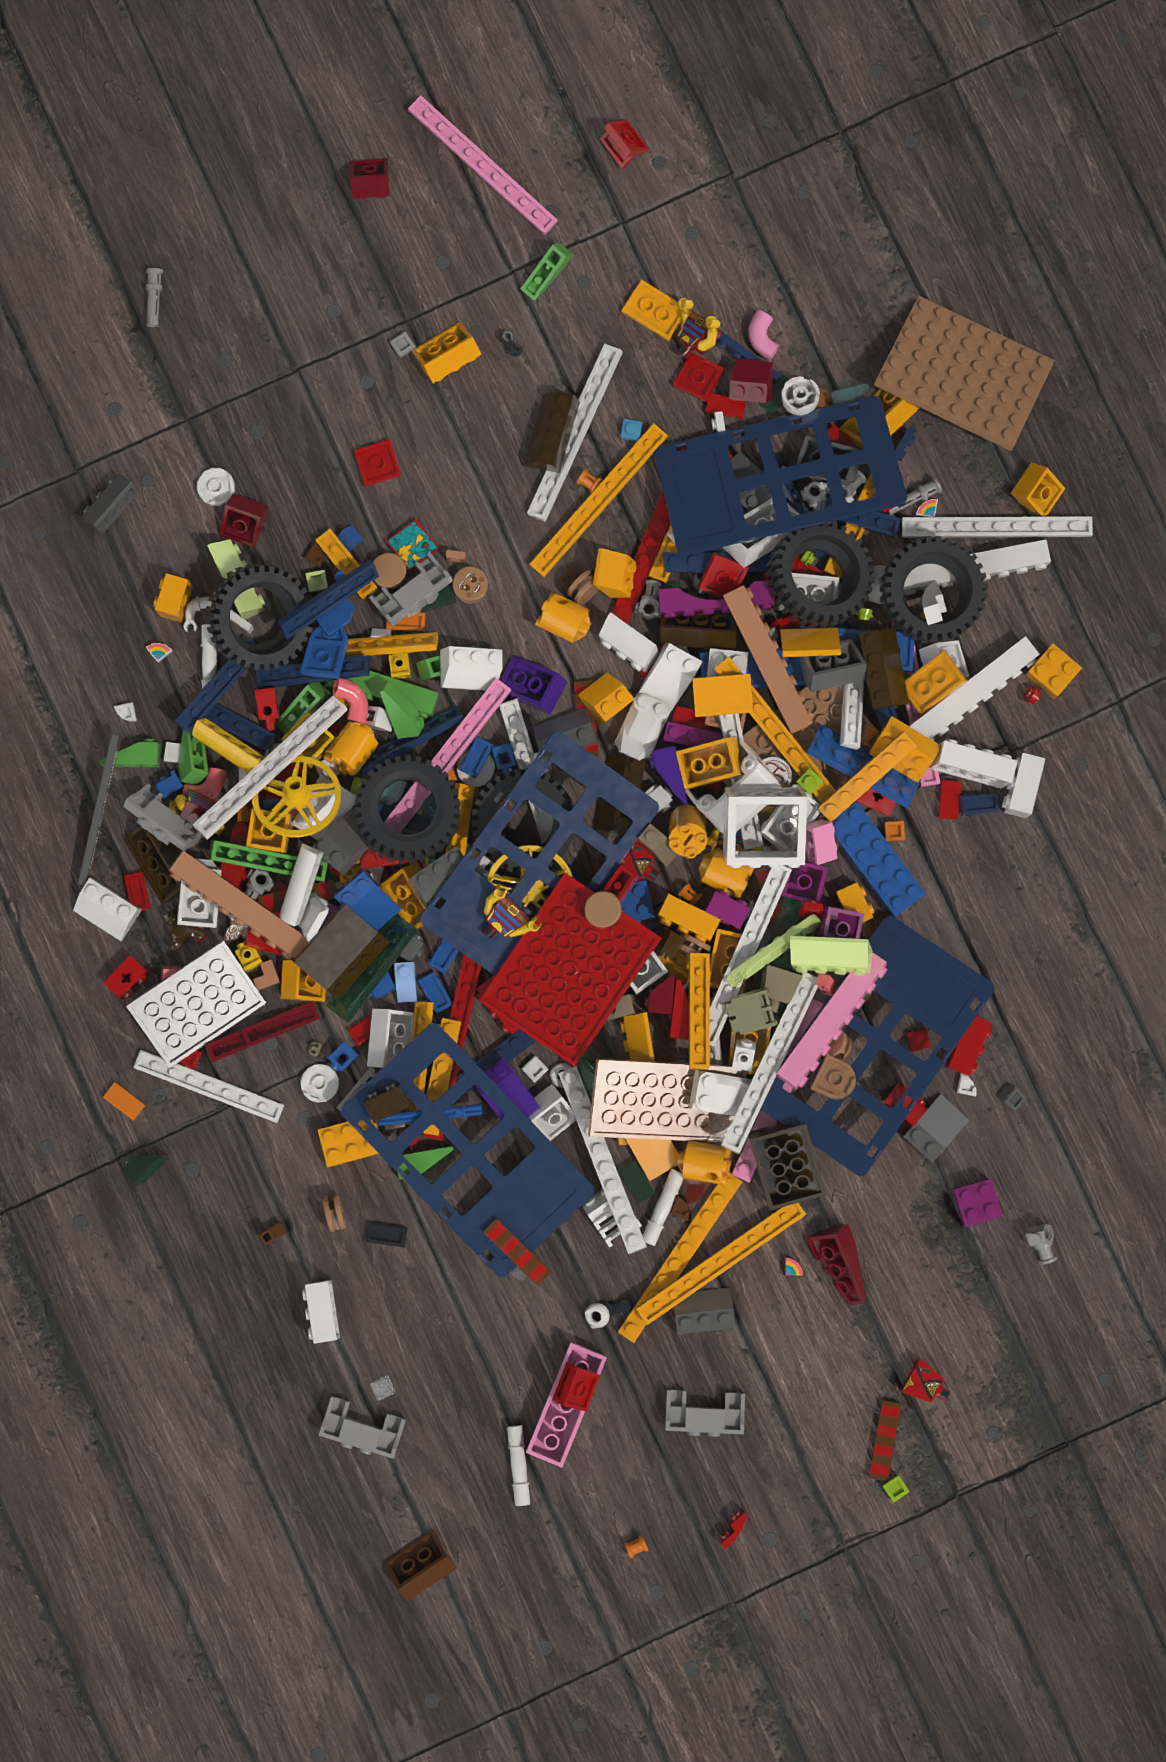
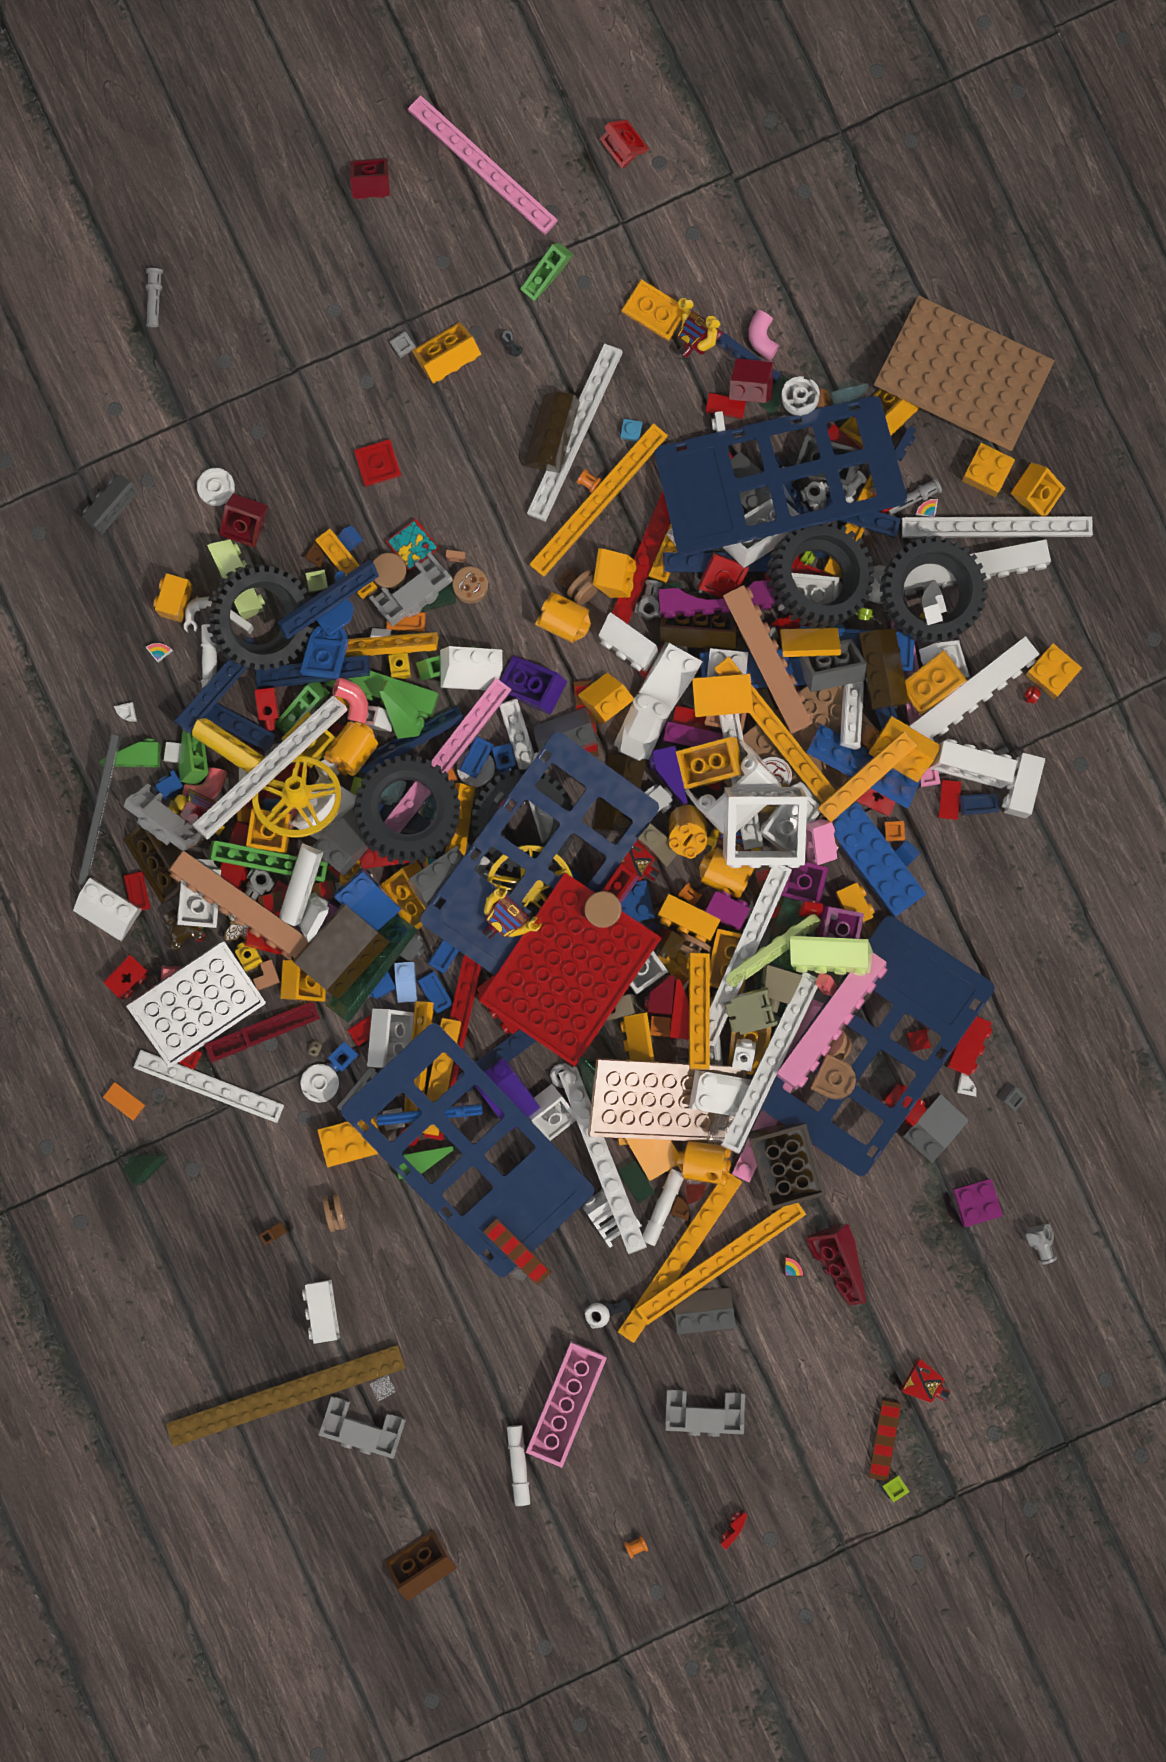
dark brown brick [364,1082,410,1123] -> none
black tile [366,1223,408,1248] -> none
white tile [522,1056,549,1083] -> none
red bracket [553,1362,600,1412] -> none
red tile [673,352,725,402] -> none
lime plate [796,768,824,795] -> none
none -> pearl gold piece [166,1345,406,1447]
none -> orange plate [650,1016,671,1037]
none -> blue slope [895,840,920,866]
none -> light orange brick [962,443,1015,498]

